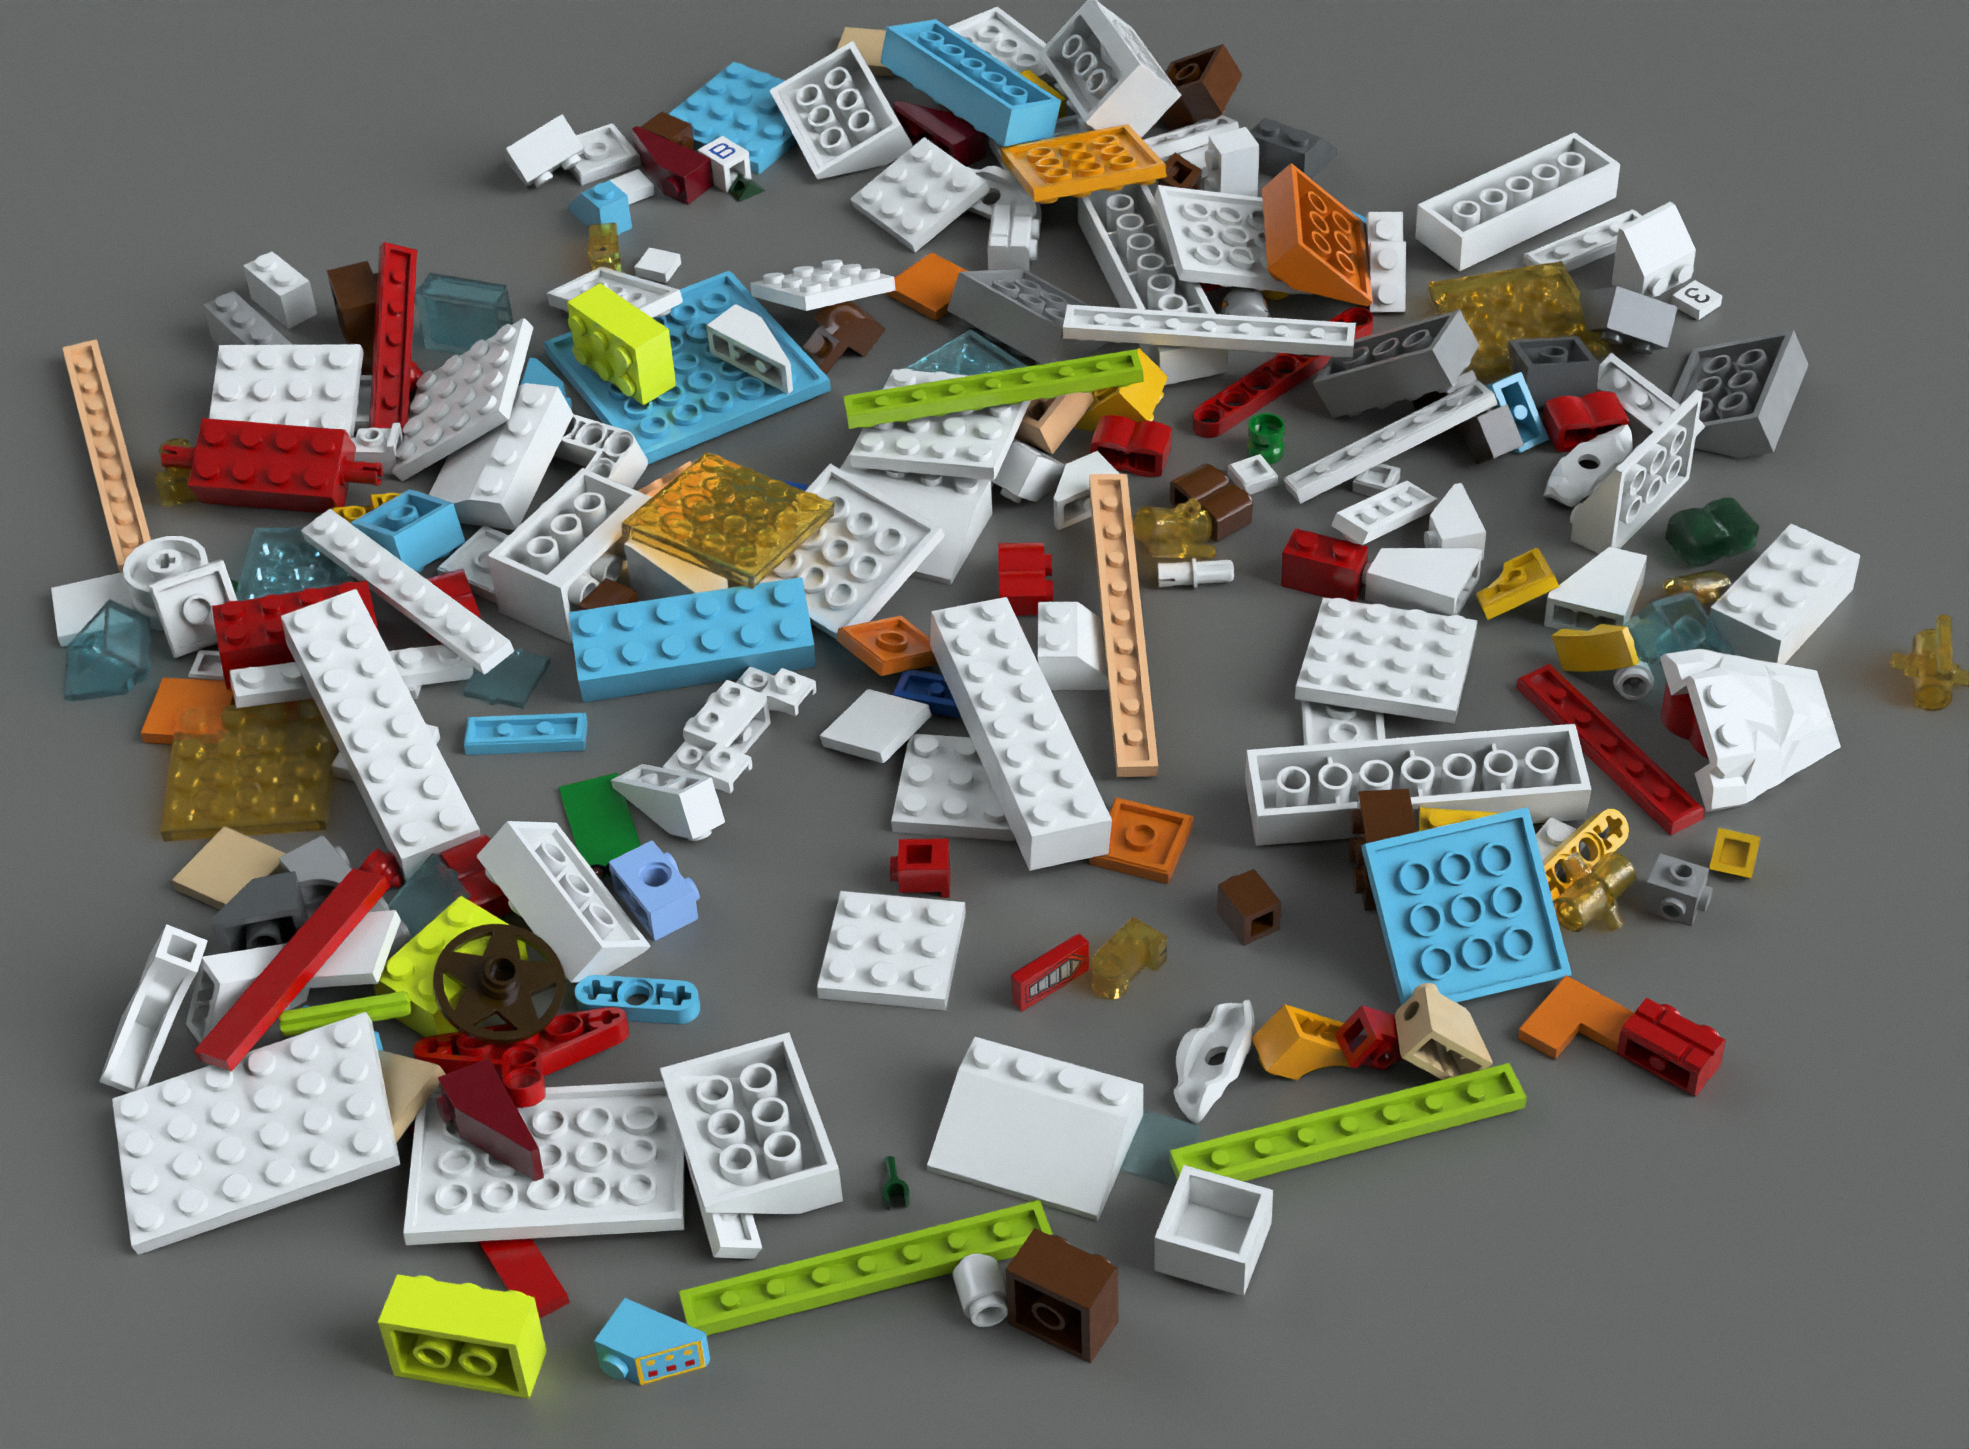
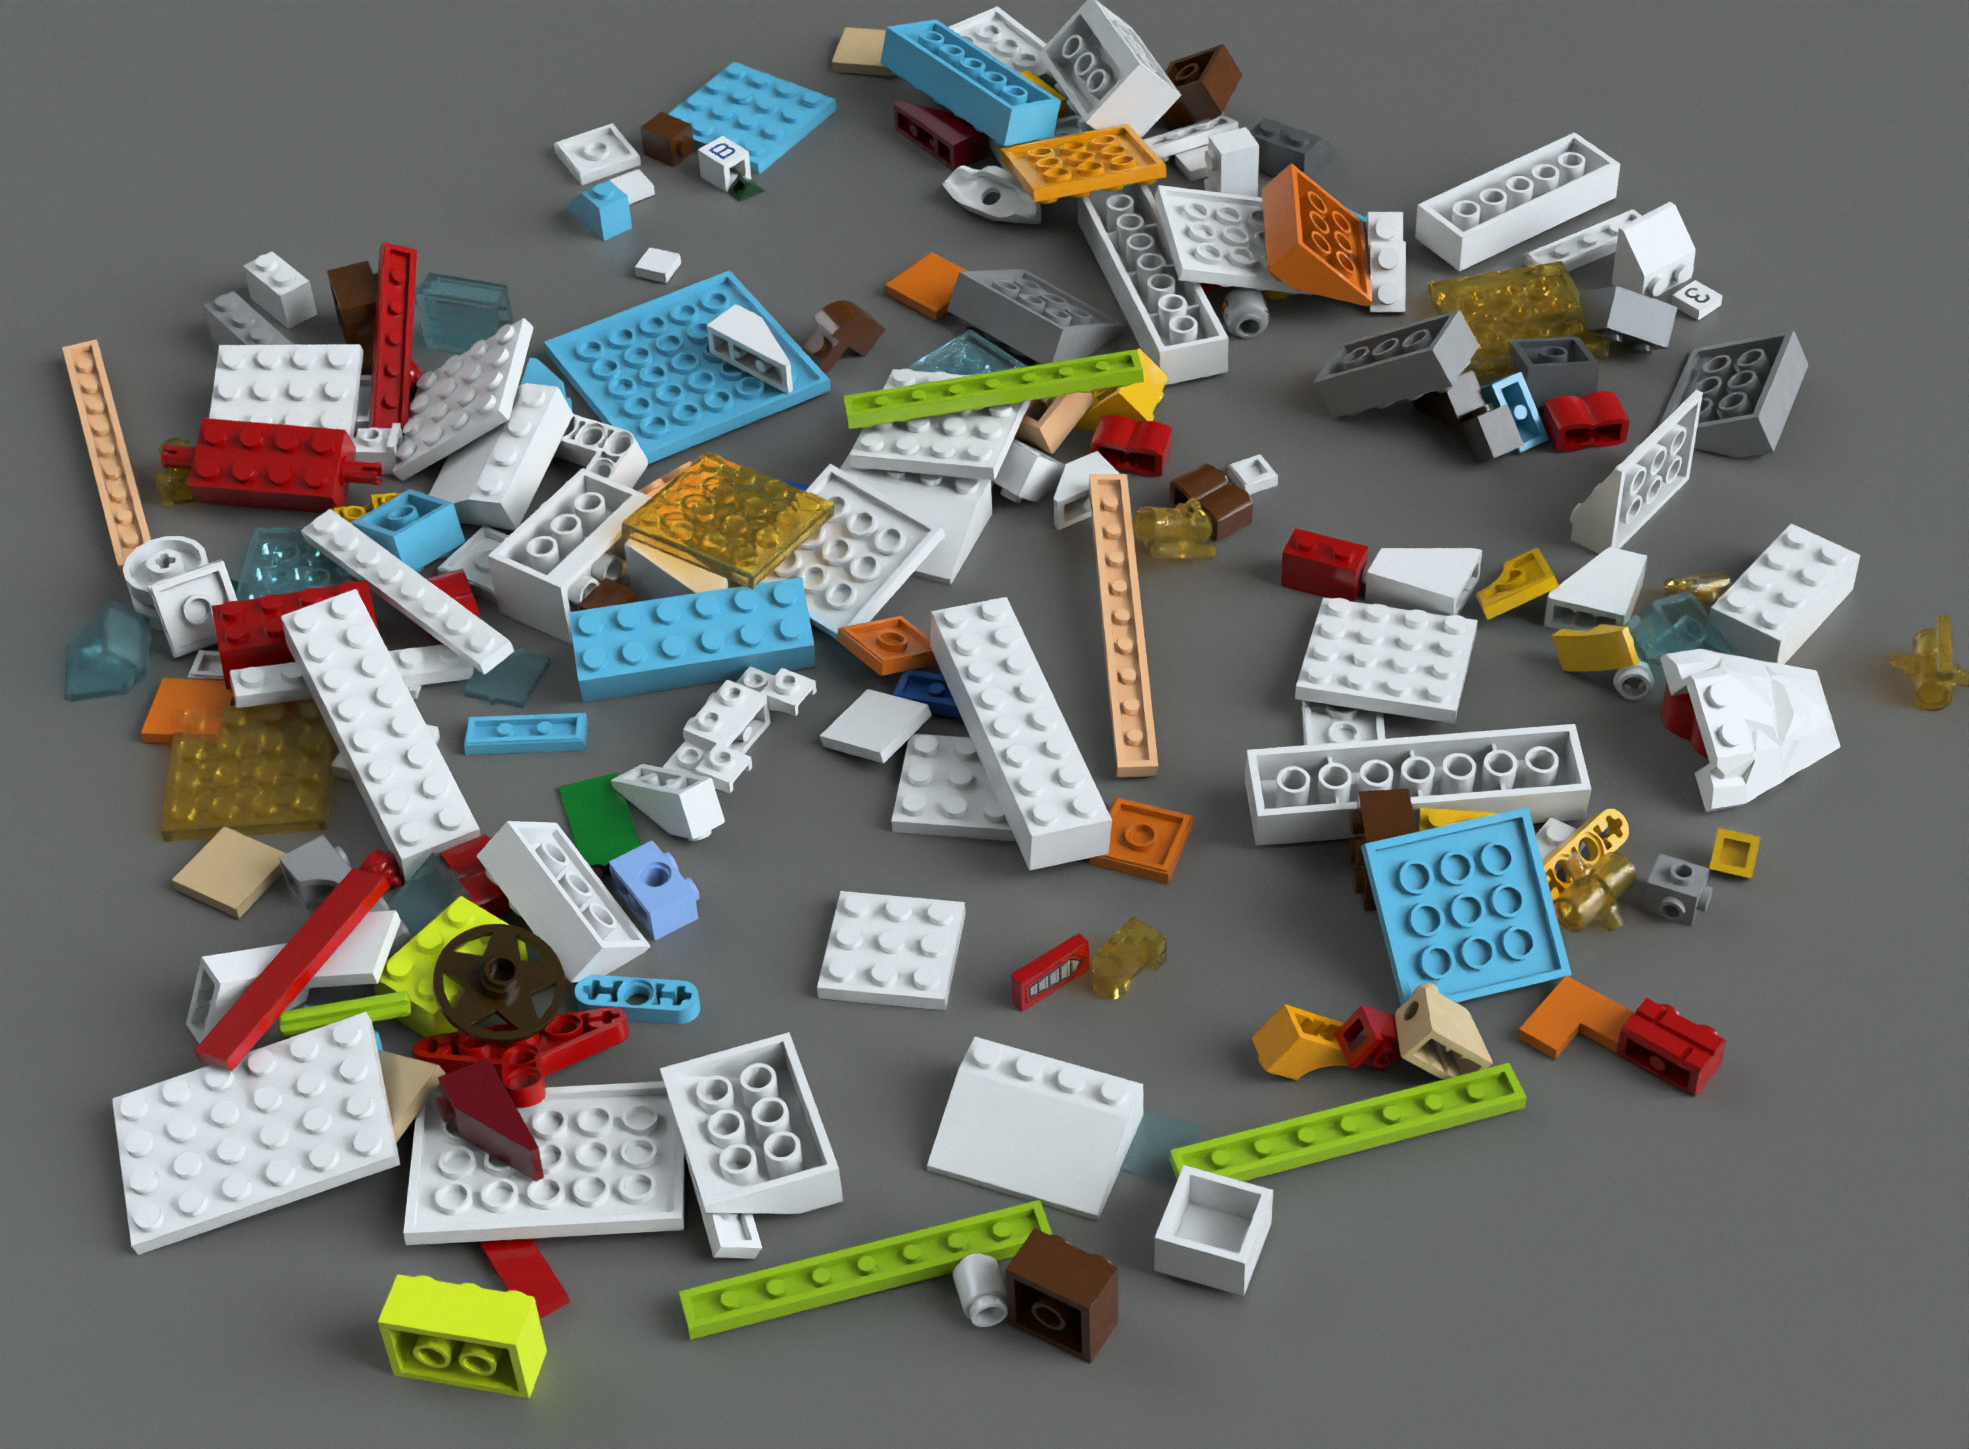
white tile [51,572,138,647] -> none
white arch [99,924,208,1093] -> none
dark grey slope [212,871,309,954] -> none
white slope [505,114,584,187] -> none
white plate [546,266,683,318] -> none
neon yellow brick [567,283,676,405] -> none
clear yellow leg [588,222,622,272] -> none
medium azure slope [594,1298,710,1385] -> none
dark red slope [632,126,714,205] -> none
white plate [750,260,895,311] -> none
white slope [770,41,913,179] -> none
white plate [850,138,990,253] -> none
dark green hand [882,1156,910,1210] -> none
red brick [890,838,951,898] -> none
white brick [987,204,1040,271] -> none
red brick [998,542,1053,616] -> none
white slope [1038,602,1108,690] -> none
white plate [1063,304,1356,358] -> none
reddish brown brick [1156,153,1202,190] -> none
white axle [1157,558,1234,588] -> none
white piece [1174,1000,1255,1125] -> none
red beam [1193,307,1373,438] -> none
reddish brown brick [1217,869,1281,946] -> none
green wheel [1247,413,1285,464] -> none
white tile [1283,381,1497,504] -> none
white plate [1331,481,1437,545] -> none
white tile [1352,463,1401,497] -> none
white slope [1424,483,1486,560] -> none
red tile [1516,664,1705,836] -> none
white piece [1543,424,1633,507] -> none
white plate [1597,353,1705,436] -> none
clear green brick [1665,498,1759,567] -> none

